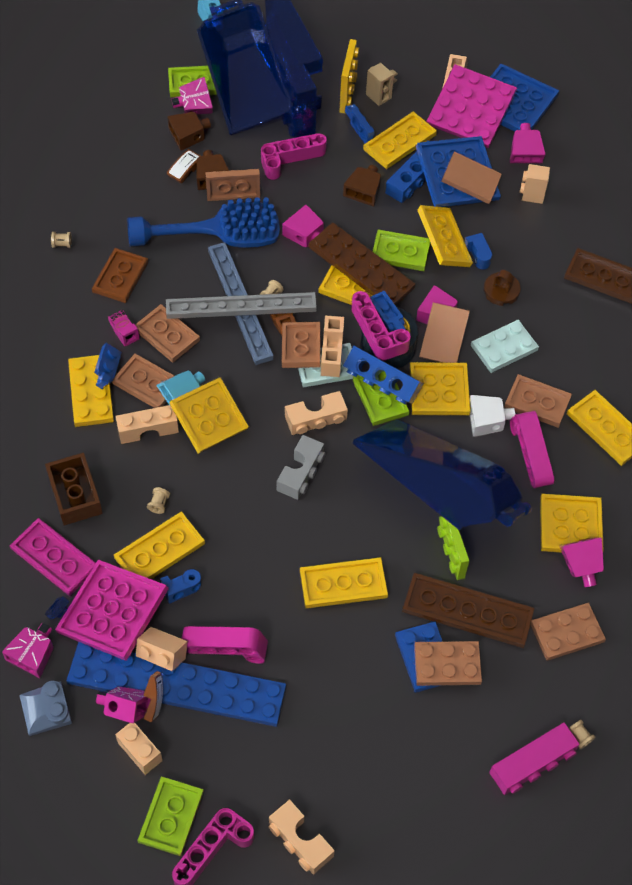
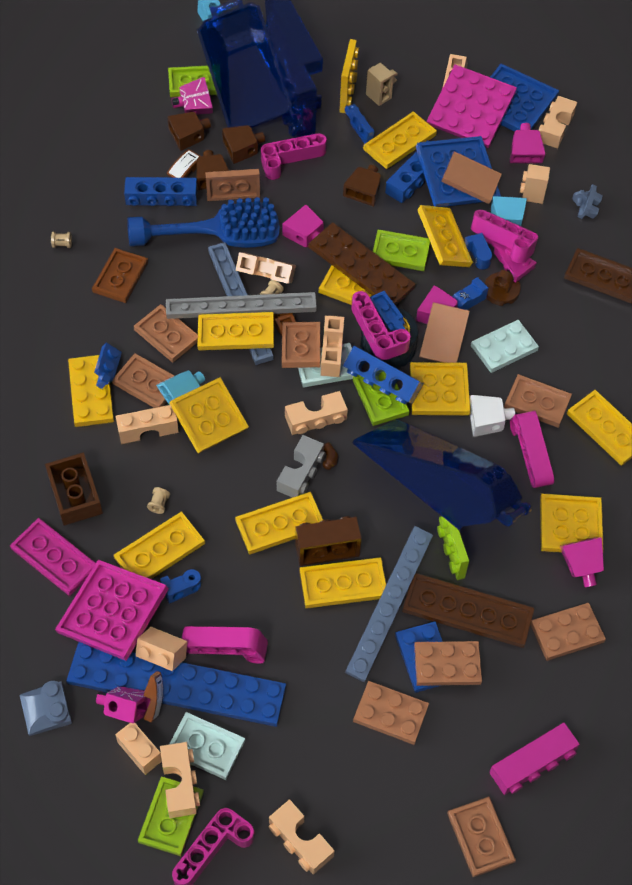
dark pink torso [2,623,54,678] -> none
clear blue plate [45,596,70,619] -> none
dark pink leg [108,310,139,346] -> none
tan bush [569,720,596,749] -> none
none -> blue brick [124,177,197,206]
none -> light nougat arch [160,742,200,818]
none -> light aqua plate [169,712,245,780]
none -> yellow plate [197,312,274,350]
none -> reddish brown torso [222,125,265,164]
none -> yellow plate [235,492,323,555]
none -> light nougat arch [236,252,296,284]
none -> reddish brown brick [295,516,361,566]
none -> reddish brown arm [322,442,339,470]
none -> sand blue plate [345,526,433,682]
none -> nougat plate [353,681,429,745]
none -> nougat tile [447,797,516,877]
none -> blue leg [453,277,488,310]
none -> dark pink beam [471,210,538,263]
none -> dark pink wing [485,237,537,283]
none -> medium azure torso [491,196,527,226]
none -> light nougat arch [538,96,577,149]
none -> sand blue hips [572,184,603,219]

